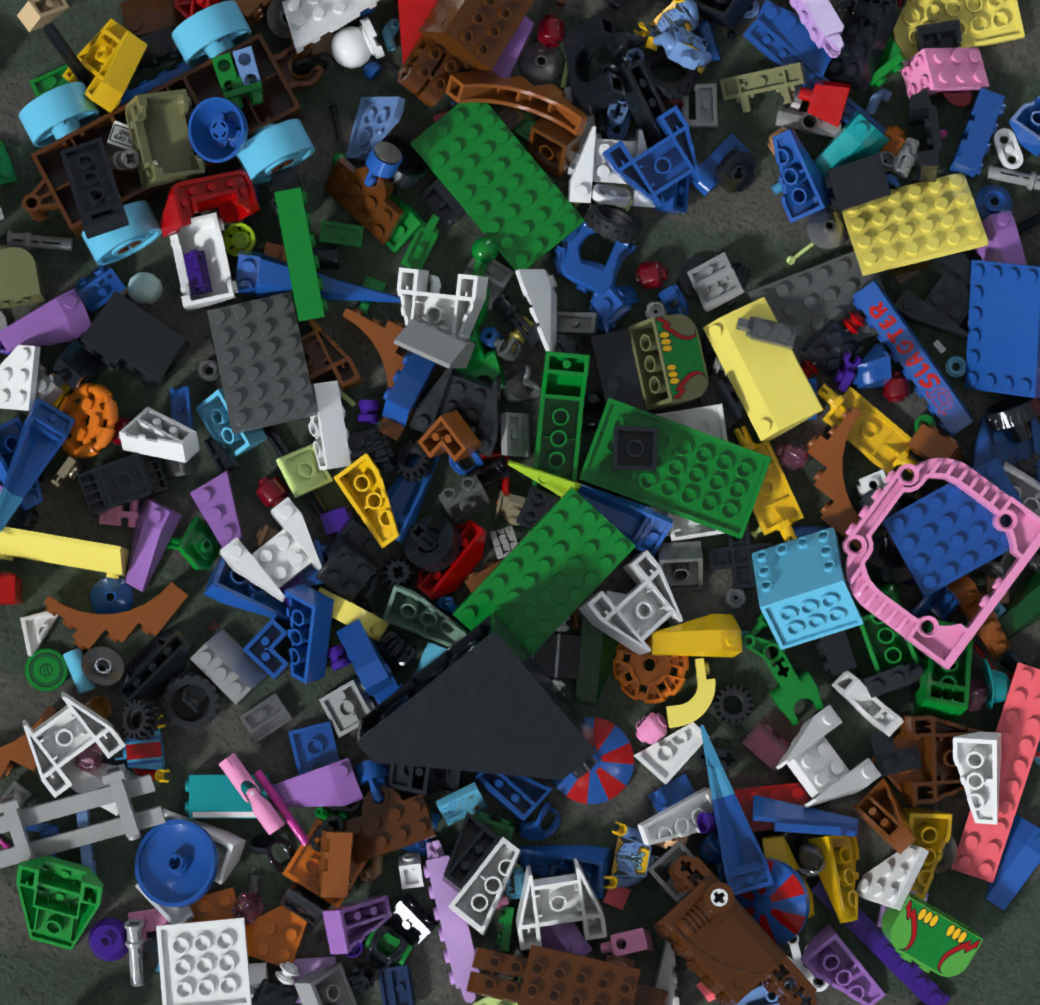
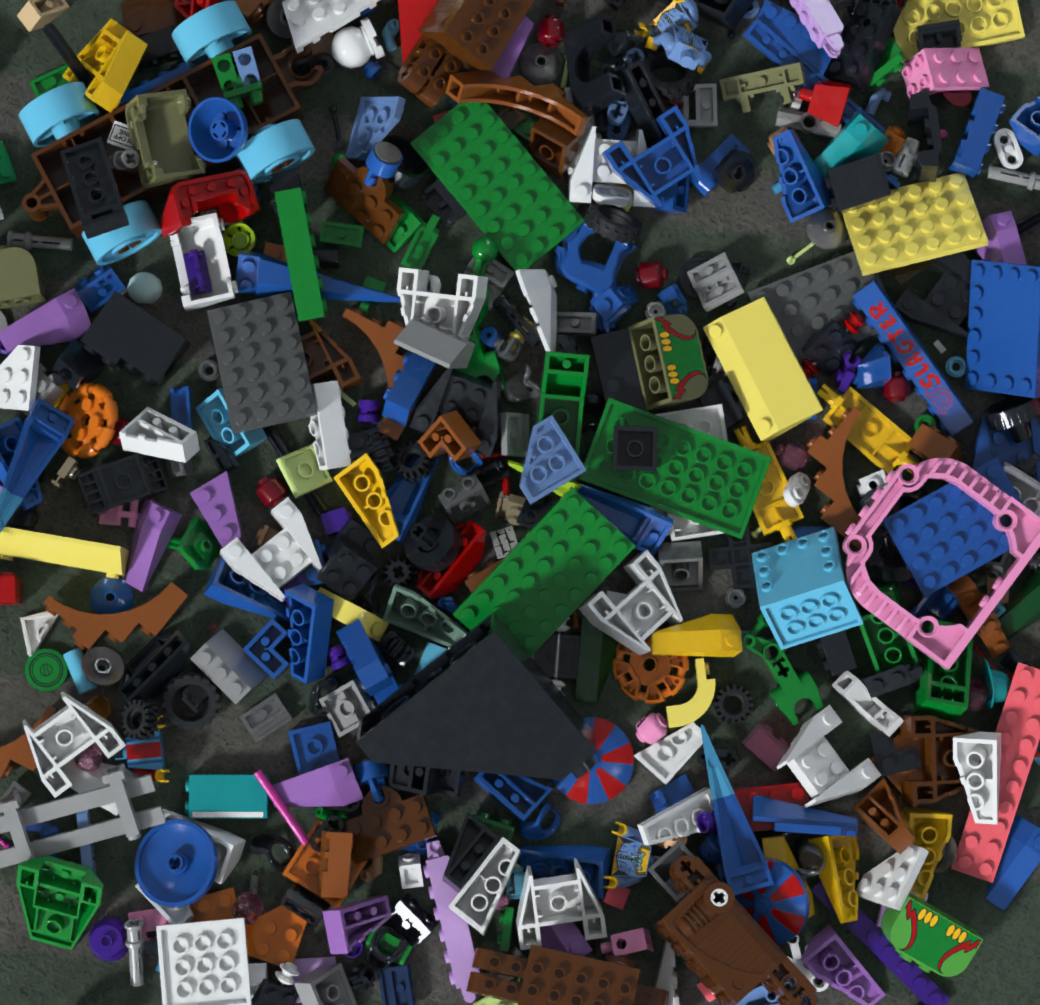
bright pink piece [219,753,285,835] -> none
medium azure tile [435,782,487,826] -> none
blue plate [698,19,721,62] -> none
dark grey hinge [736,317,798,349] -> none
blue piece [975,185,1012,219] -> none
none -> black piece [309,676,341,715]
none -> medium blue plate [519,415,587,505]
none -> white plate [783,472,811,507]

